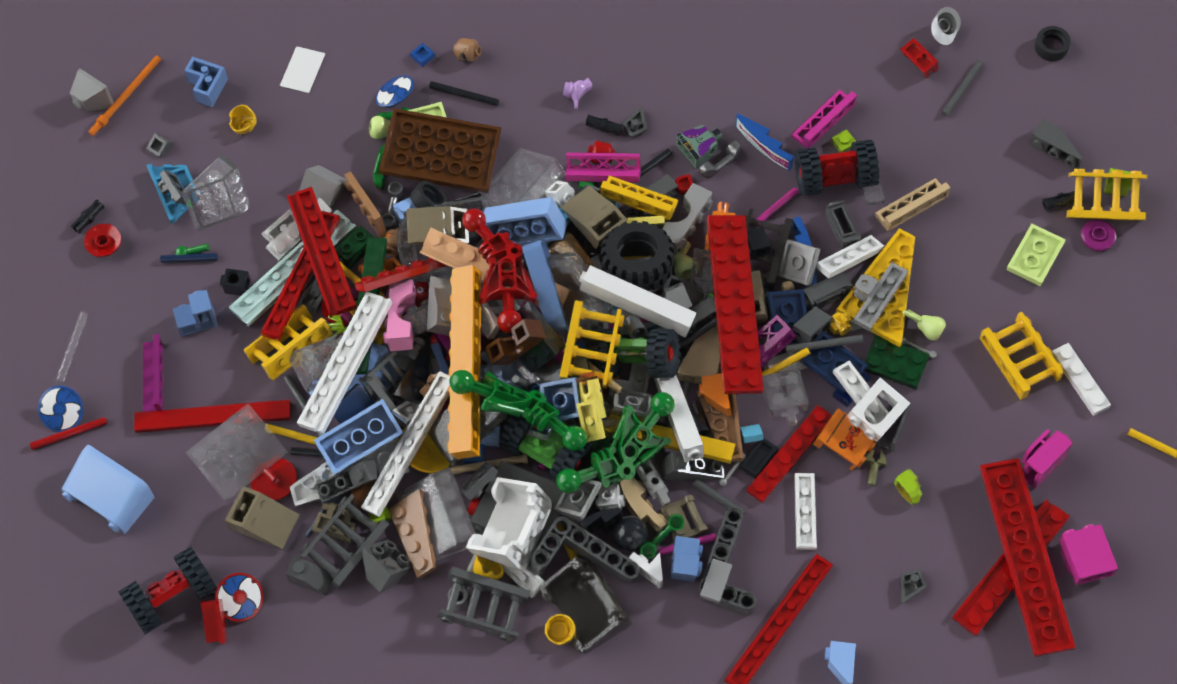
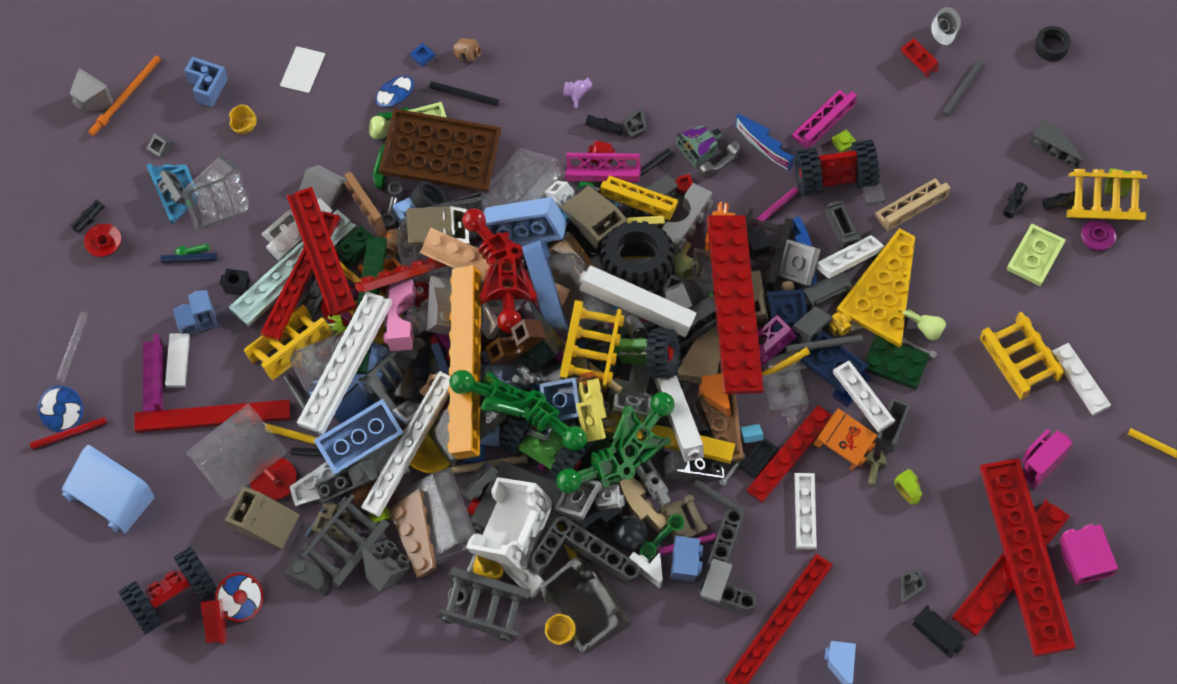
white panel [847,378,910,442] -> none
light grey plate [853,262,908,332] -> none
none -> white tile [165,333,190,388]
none -> black window [912,605,966,658]
none -> black pin [1003,182,1028,219]

